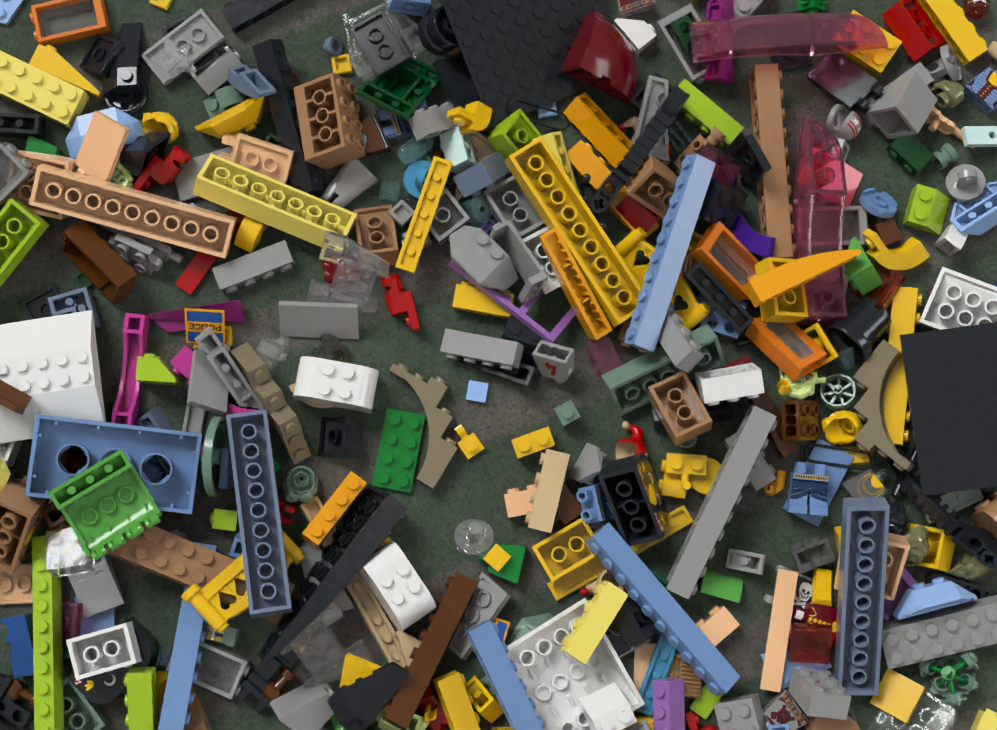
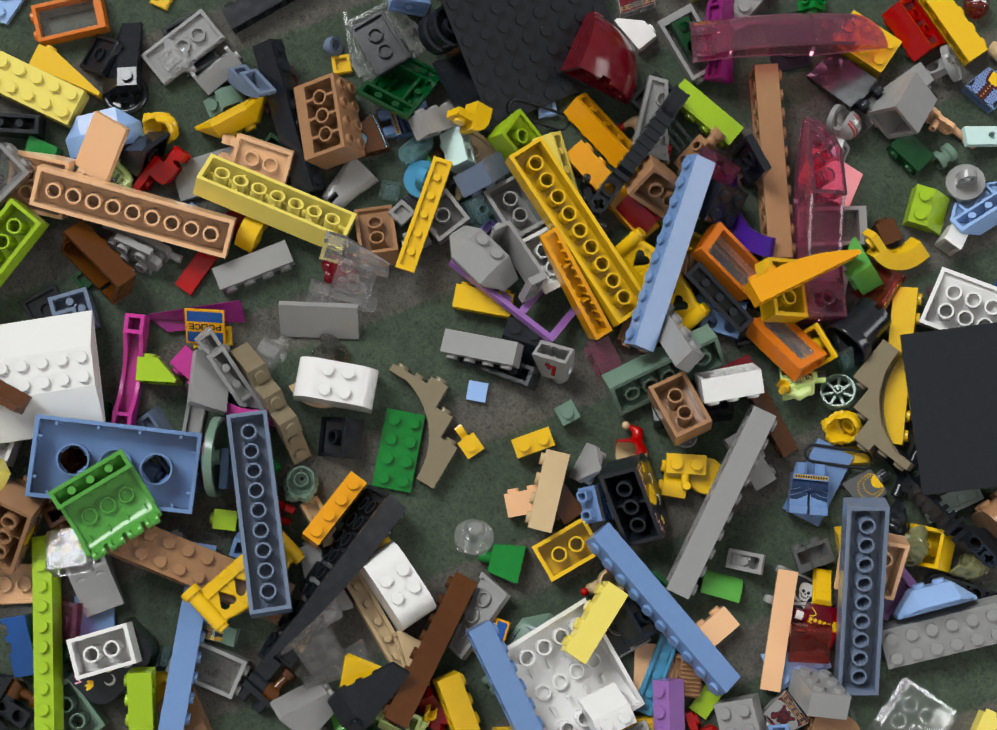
red plate [381,274,421,332] -> none
yellow slope [465,676,503,724] -> none
yellow tile [483,544,511,571] -> none
yellow tile [547,505,694,601] -> none
light orange arm [764,470,787,496] -> none
reddish brown brick [780,400,820,441] -> none
medium blue tile [859,188,898,218] -> none
yellow tile [870,669,926,724] -> none
sand green plant [919,651,979,707] -> none
olive head [930,80,965,109] -> none

